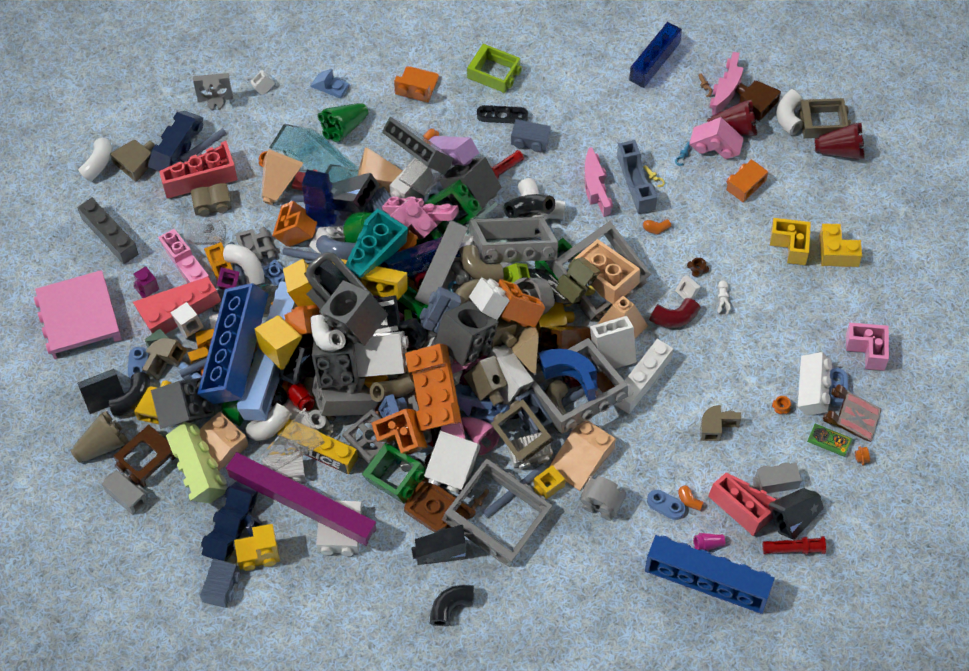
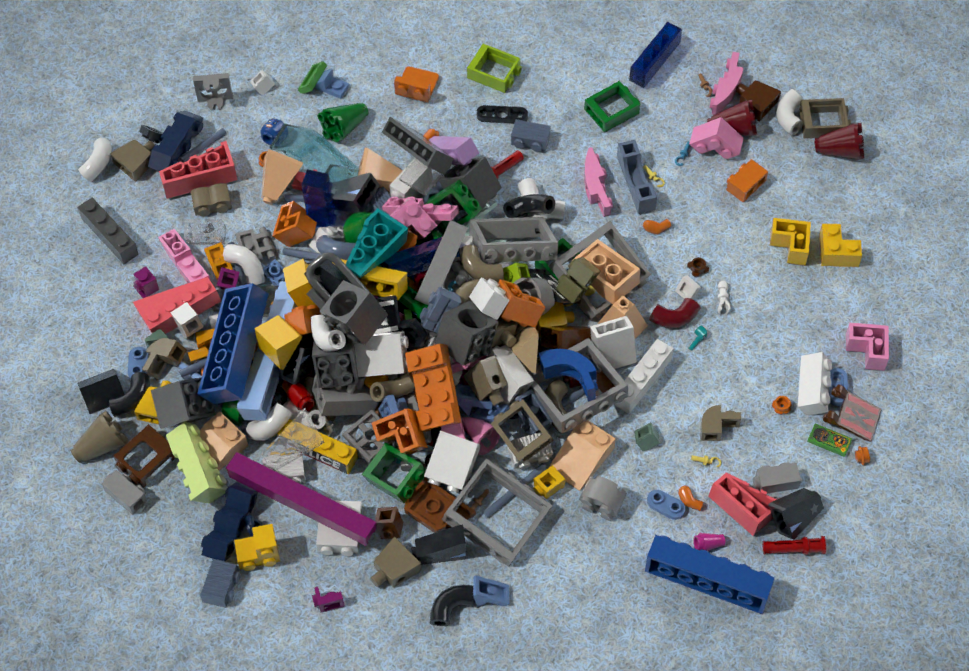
bright pink panel [34,270,122,359] -> none
none -> black plate [139,125,163,143]
none -> blue head [260,118,287,145]
none -> bright green tile [298,61,327,94]
none -> magenta bracket [312,587,344,613]
none -> dark tan torso [370,537,421,588]
none -> reddish brown brick [375,507,404,539]
none -> medium blue slope [473,575,509,606]
none -> green window [584,81,641,133]
none -> sand green slope [634,423,660,451]
none -> teal hand [688,325,707,351]
none -> light yellow hand [691,455,721,467]

